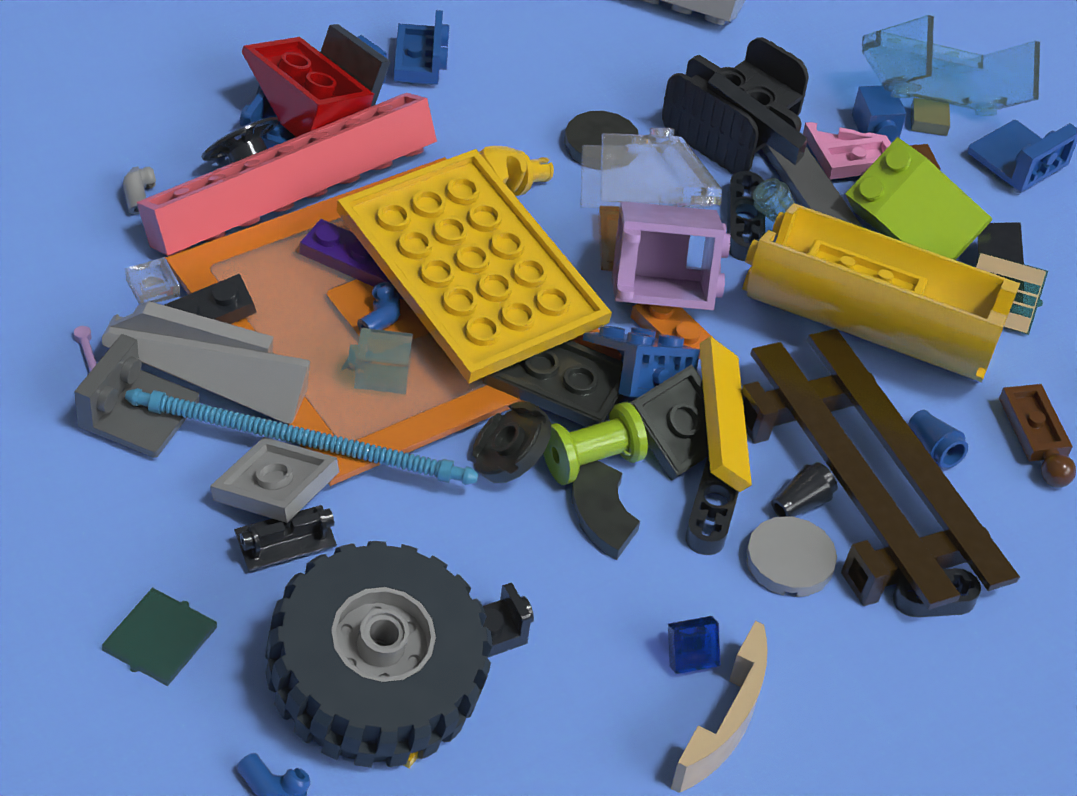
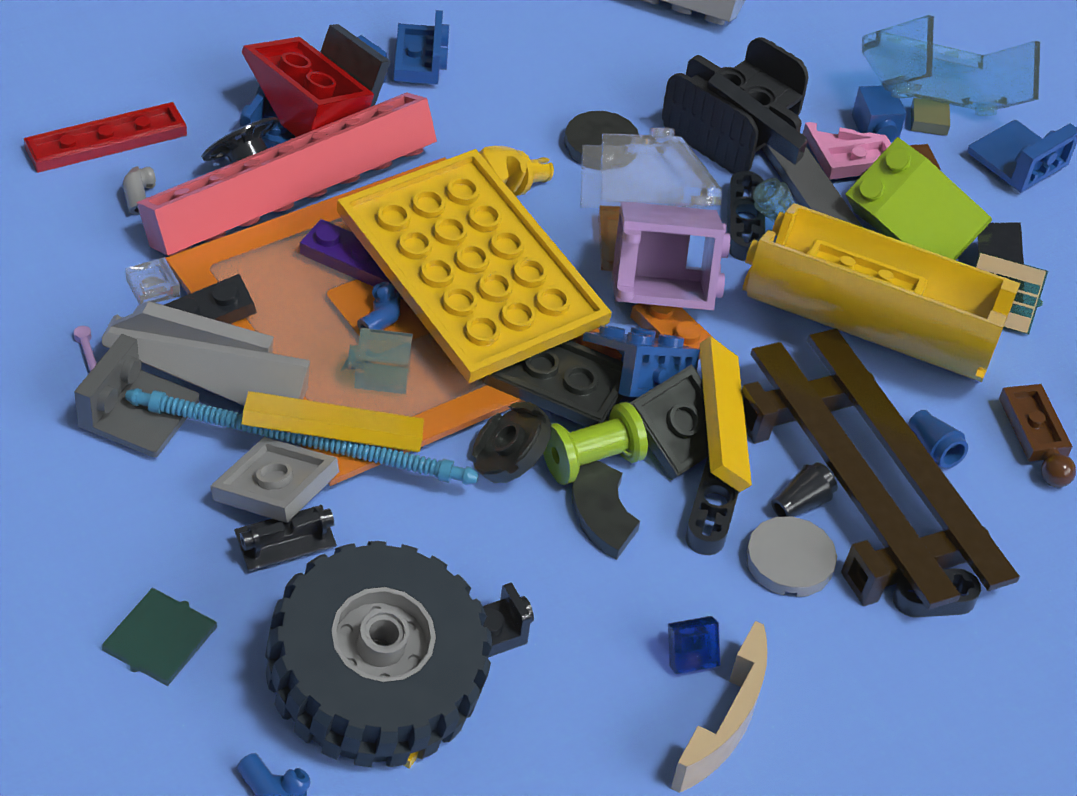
none -> red tile [24,102,187,173]
none -> yellow tile [241,391,424,452]

